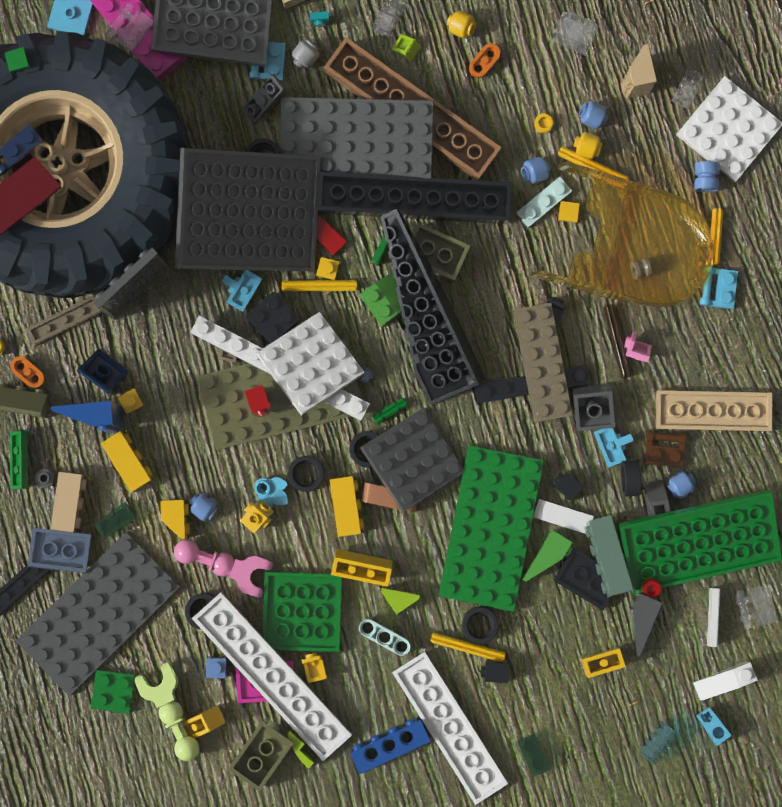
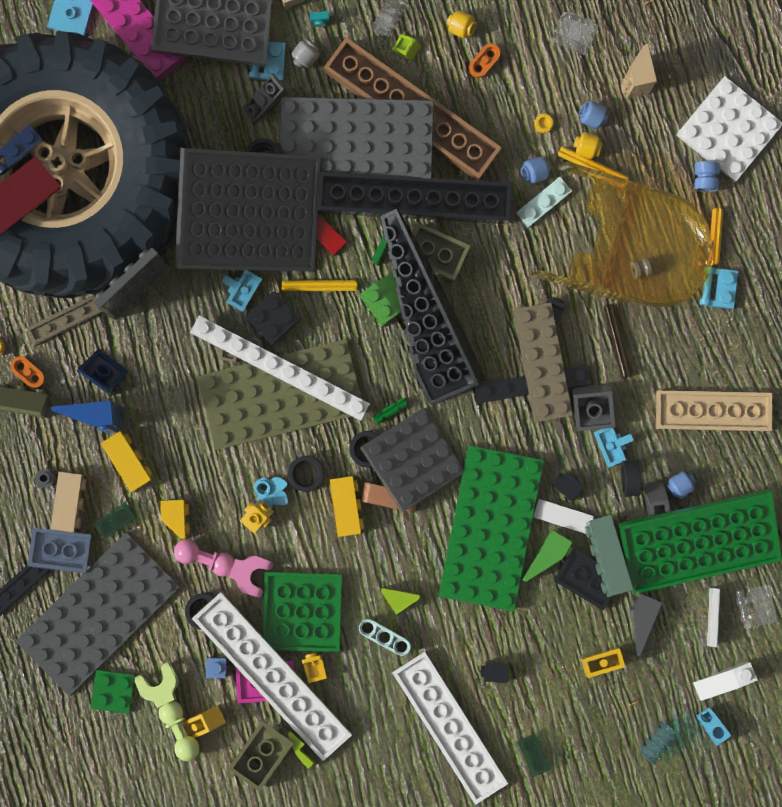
green tile [5,47,30,73] -> none
green plate [10,431,29,489] -> none
clear plate [106,3,154,53] -> none
yellow plate [118,388,144,415] -> none
medium blue head [189,493,219,521] -> none
red brick [244,385,272,417] -> none
white plate [257,312,365,416] -> none
yellow plate [316,257,340,280] -> none
yellow brick [331,549,393,587] -> none
blue brick [350,717,431,774] -> none
sand blue hinge [357,366,374,383] -> none
yellow axle [431,632,506,662] -> none
black tyre [462,606,499,644] -> none
yellow tile [558,201,580,223] -> none
bright pink bracket [624,331,652,362] -> none
red tile [641,578,662,598] -> none
reddish brown plate [644,430,686,468] -> none
clear slope [671,67,705,109] -> none

